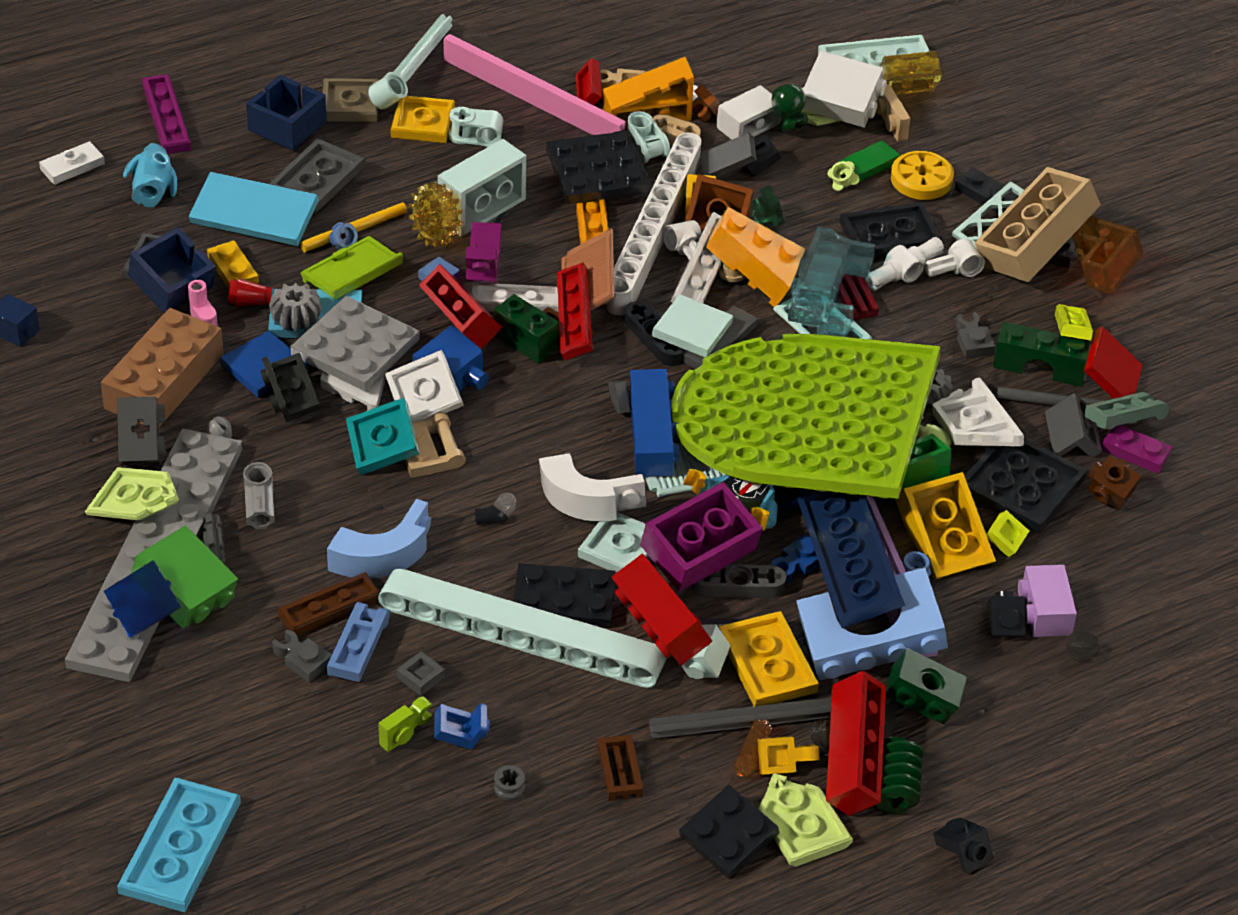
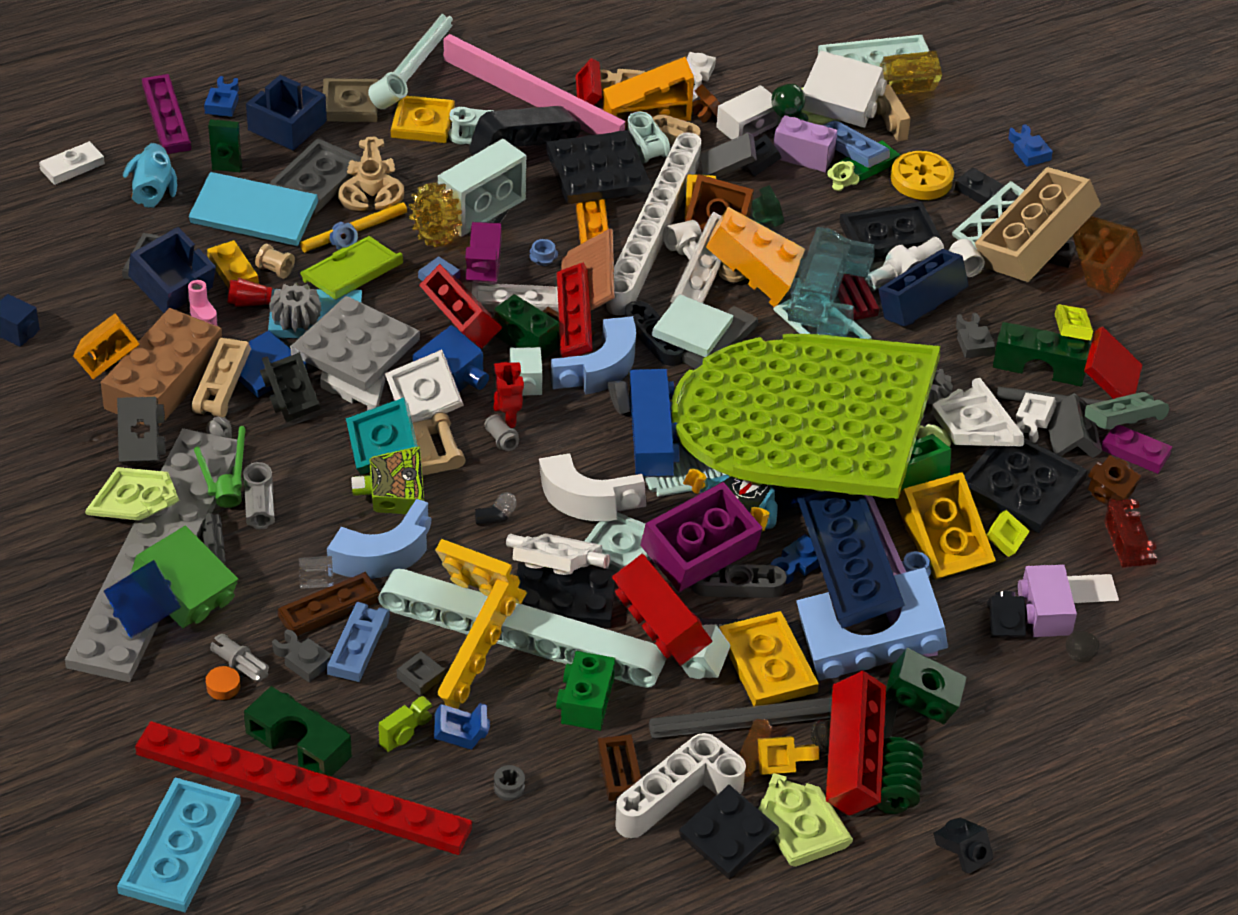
none -> light orange torso [73,313,140,379]
none -> red plate [135,721,472,855]
none -> tan plate [192,338,251,417]
none -> bright green plant [194,426,245,508]
none -> blue plate [204,76,239,117]
none -> orange tile [206,666,240,700]
none -> dark green plate [208,119,242,173]
none -> light grey axle [210,634,269,682]
none -> dark green arch [244,686,352,777]
none -> tan bush [255,243,295,279]
none -> clear tile [299,556,333,589]
none -> tan animal [338,137,404,211]
none -> torso [351,446,424,514]
none -> yellow bracket [436,539,527,709]
none -> black beam [469,106,581,156]
none -> light grey pin [484,414,519,451]
none -> red animal [493,362,524,428]
none -> white plate [506,533,610,575]
none -> light aqua brick [510,347,542,395]
none -> medium blue plate [529,239,558,266]
none -> light blue arch [551,316,636,395]
none -> green brick [556,651,616,731]
none -> white beam [615,733,746,838]
none -> white plate [687,52,716,89]
none -> lavender brick [774,115,837,173]
none -> medium blue tile [824,120,890,168]
none -> dark blue brick [878,249,969,327]
none -> blue plate [1008,125,1053,167]
none -> white plate [1016,393,1057,443]
none -> white sticker [1067,574,1119,603]
none -> clear red hinge [1104,499,1157,568]

